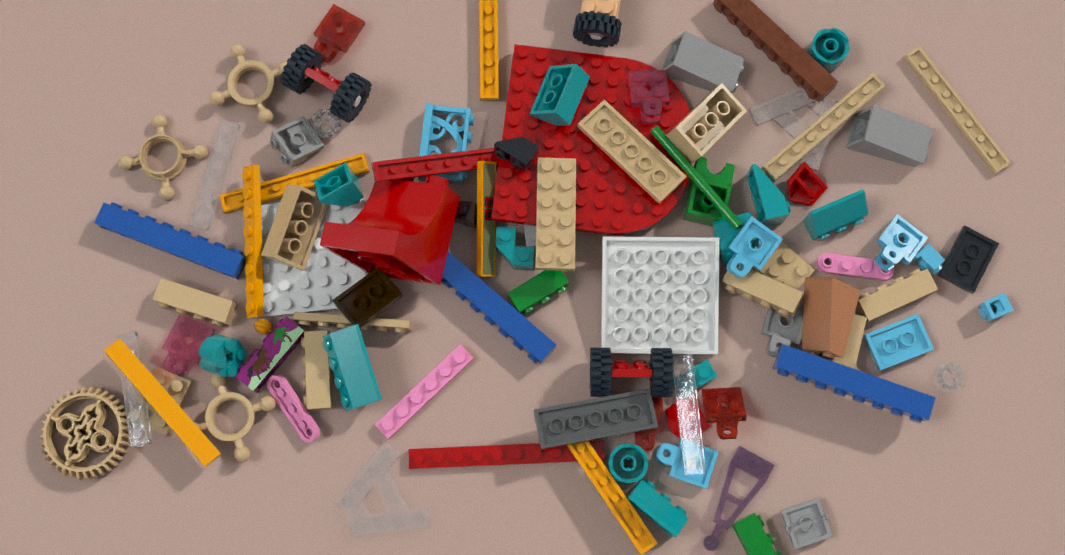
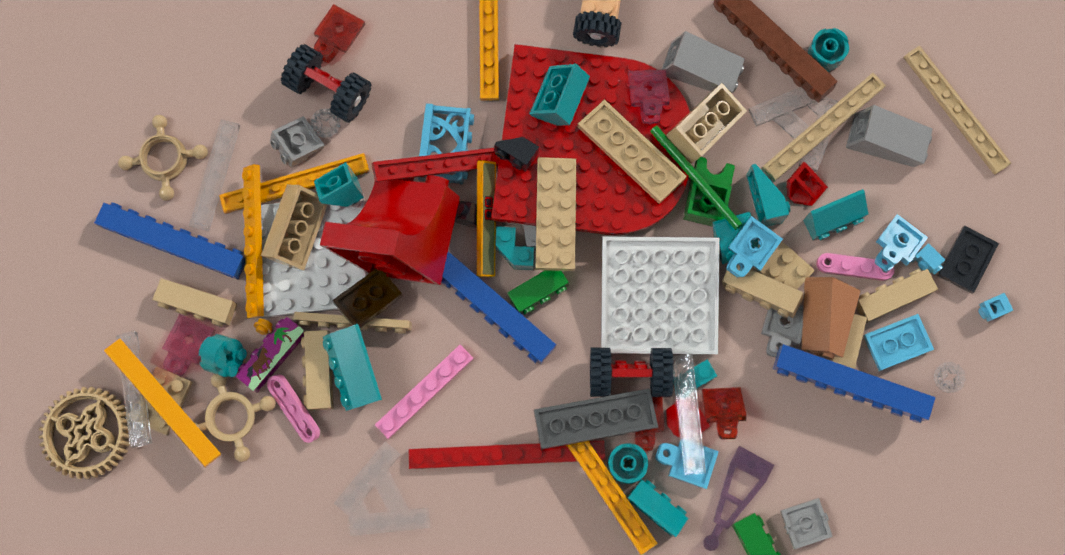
tan piece [209,44,287,124] -> none

